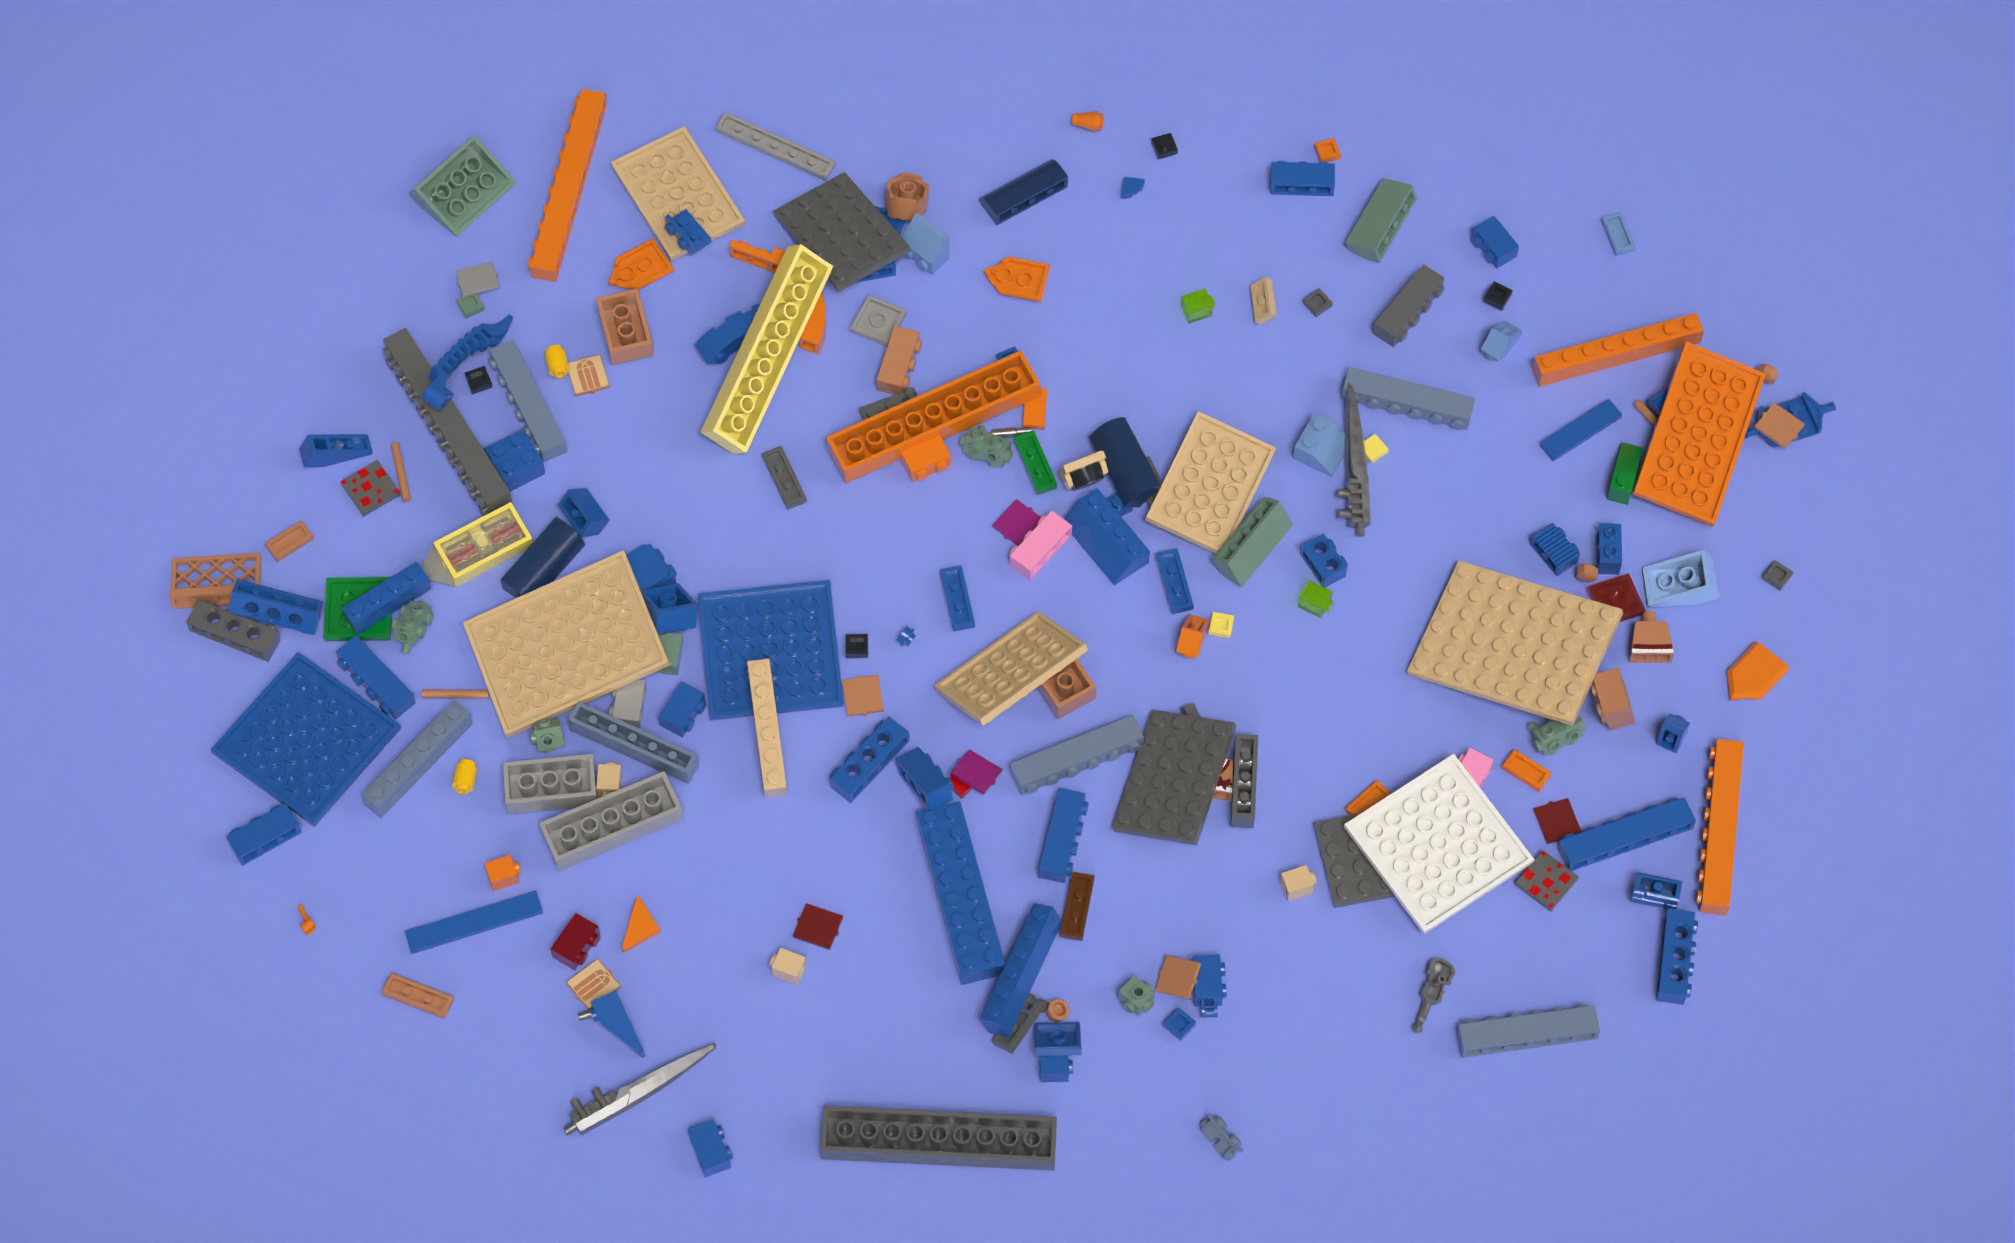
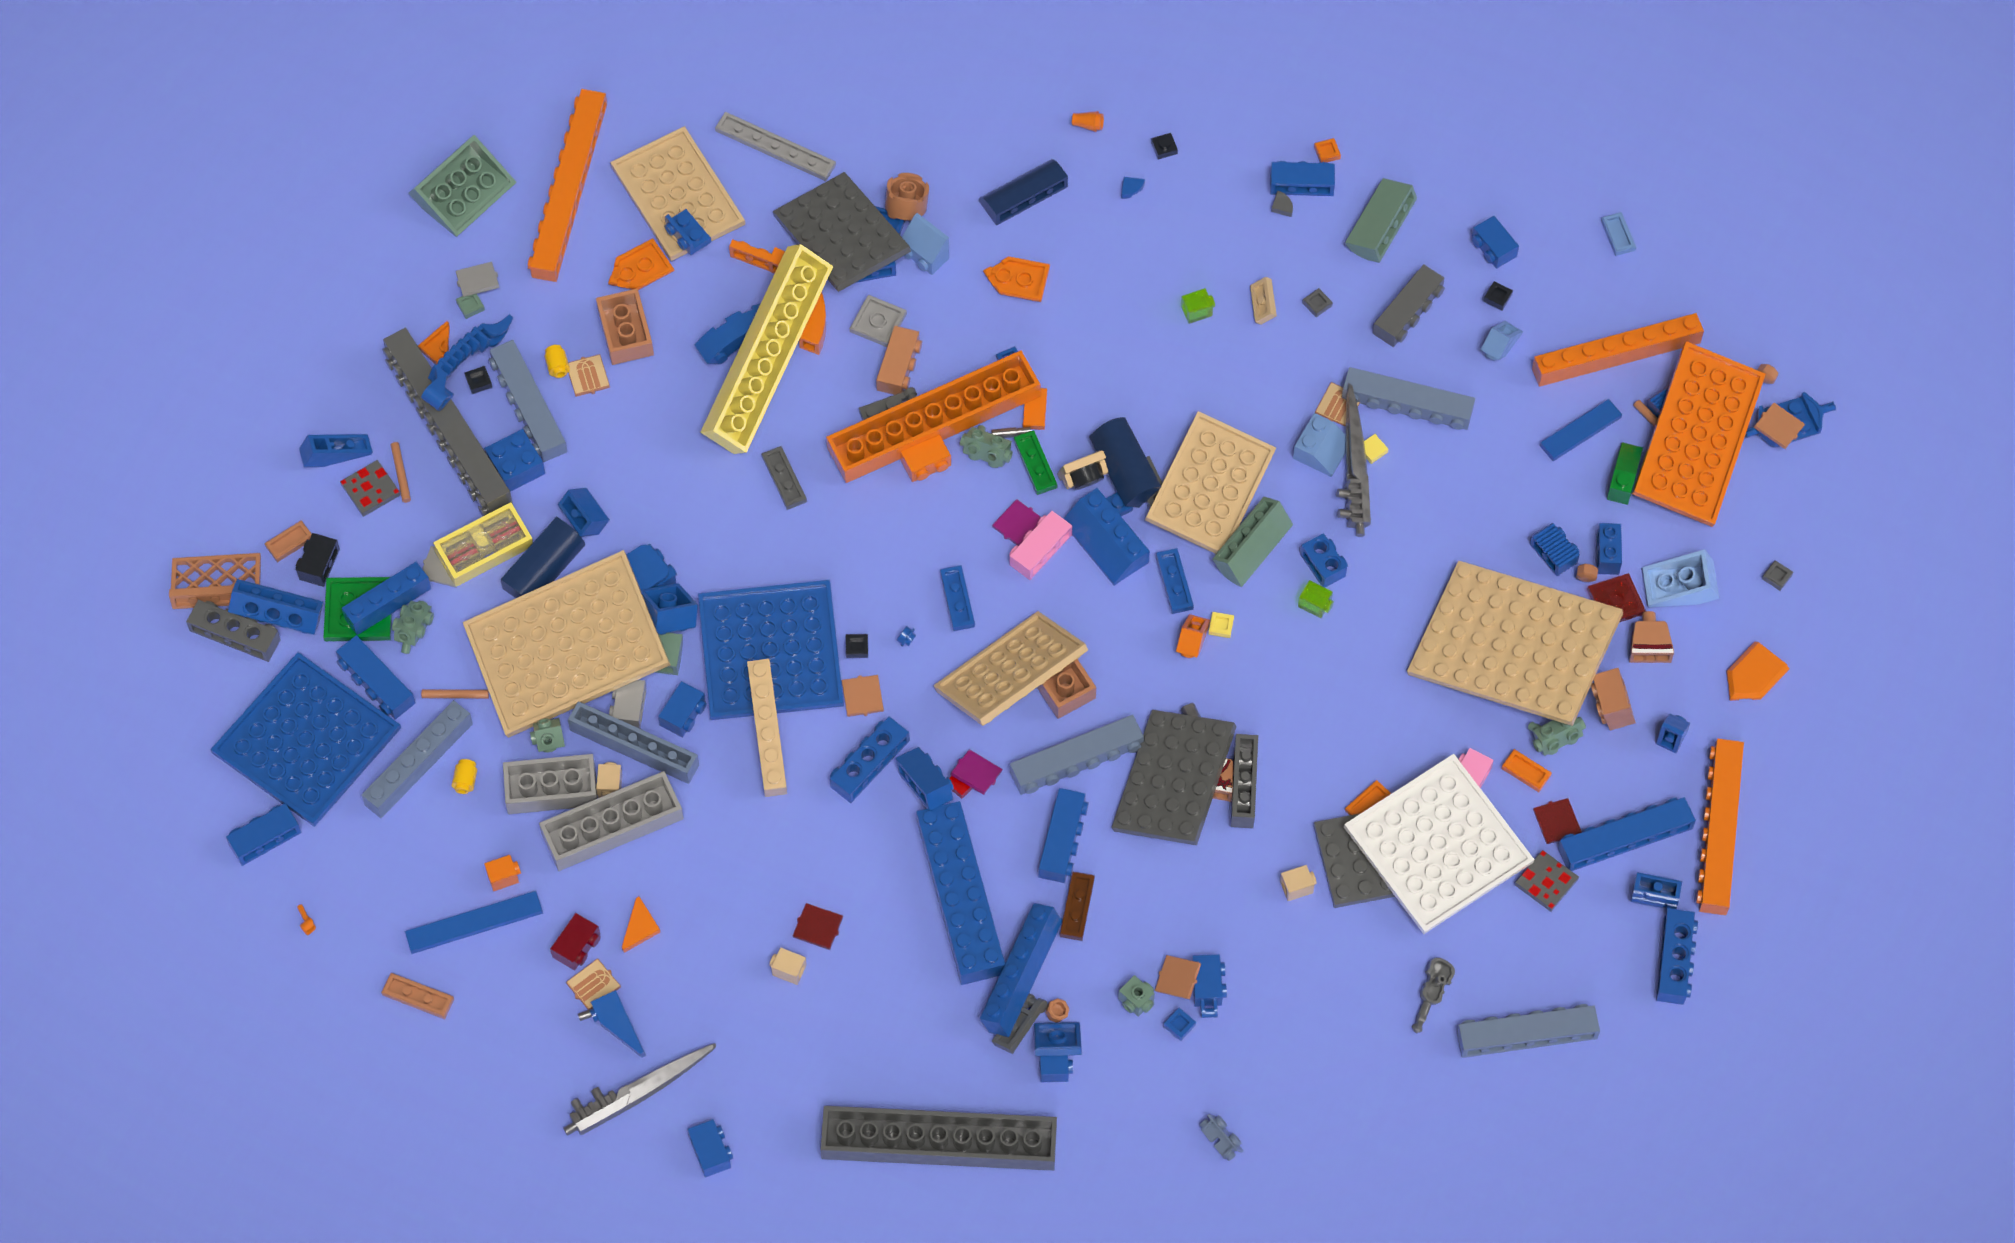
none -> black brick [295,533,340,587]
none -> orange tile [418,321,450,365]
none -> dark grey tile [1271,191,1293,217]
none -> piece [1315,382,1360,427]

